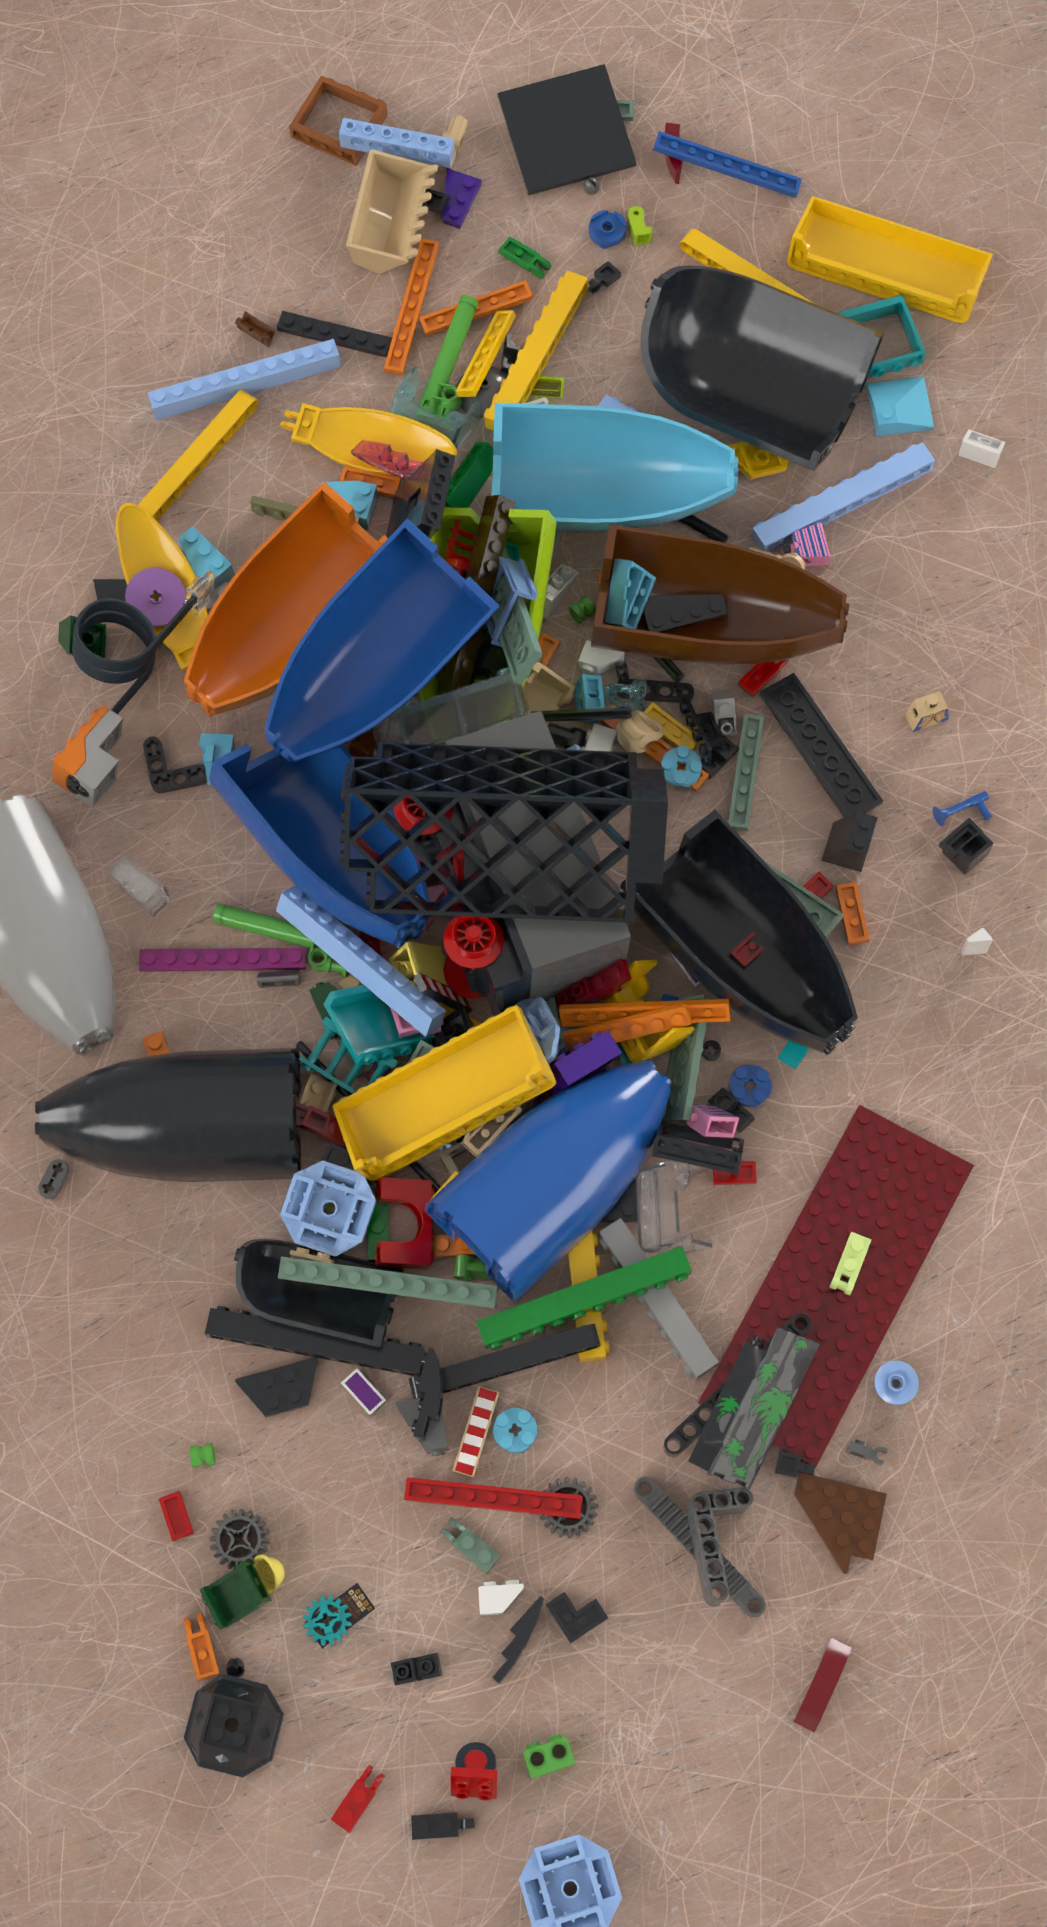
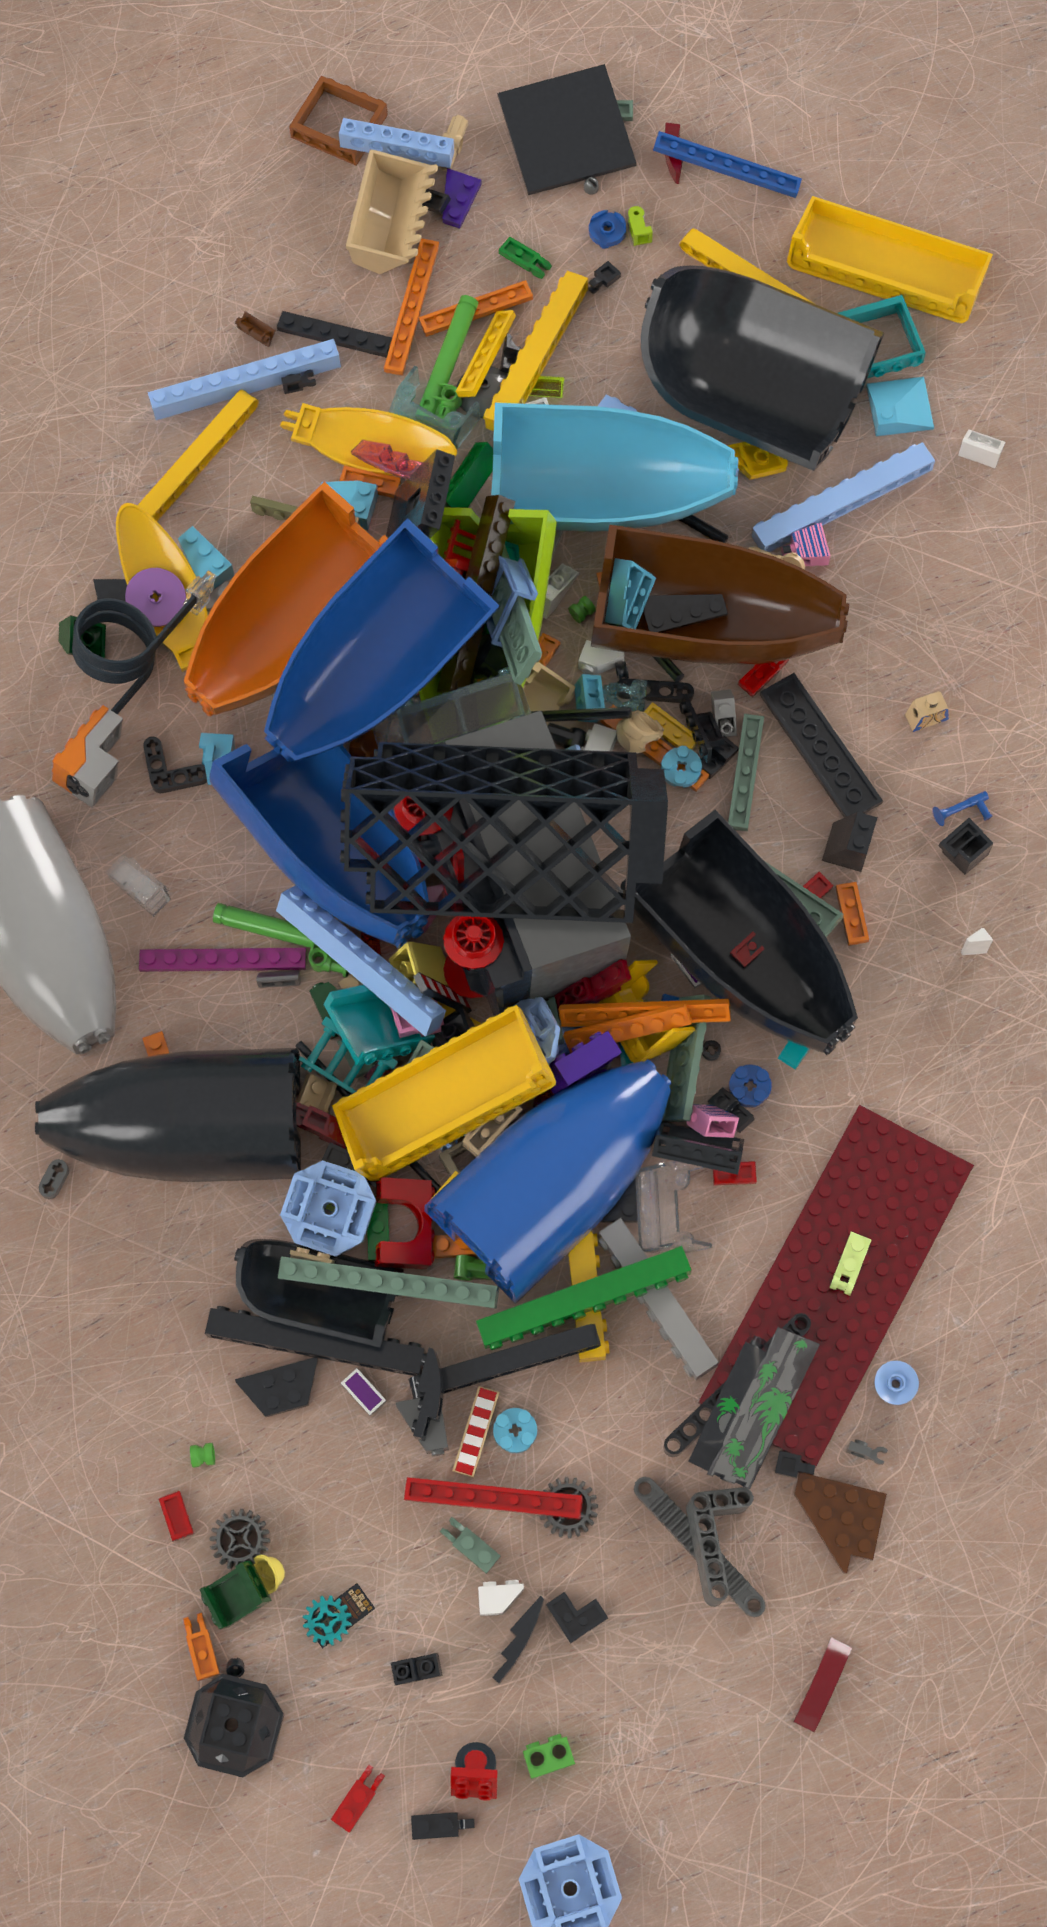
none -> black plate [281,370,316,394]

